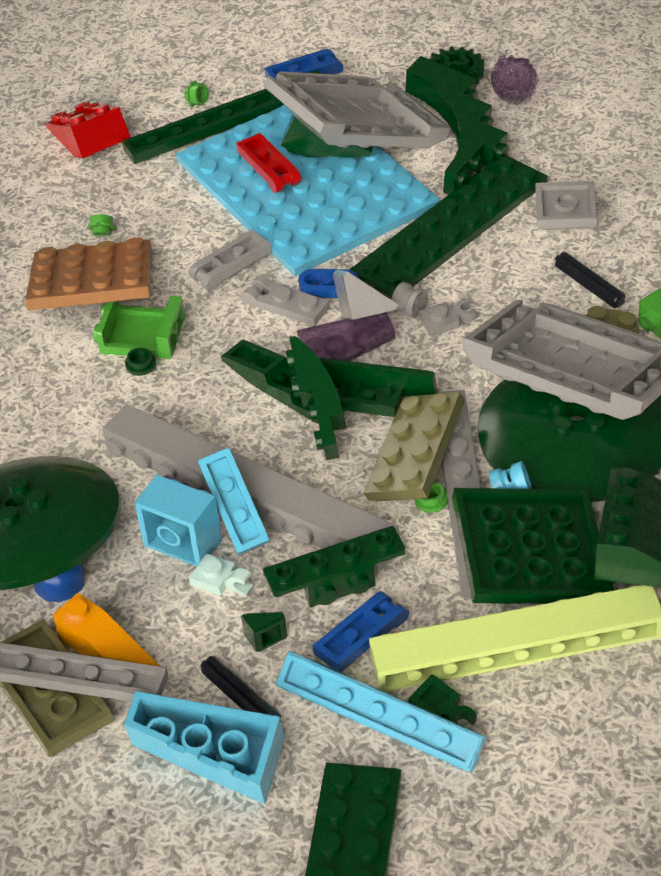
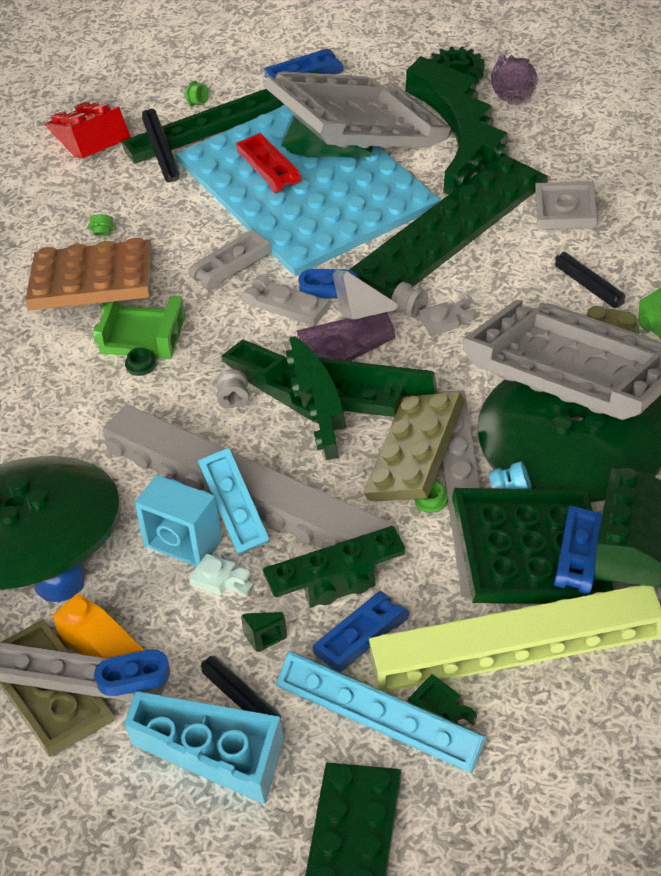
none -> blue plate [94,649,170,696]
none -> black axle [142,108,180,183]
none -> light grey wheel [216,369,249,409]
none -> blue plate [554,505,603,595]

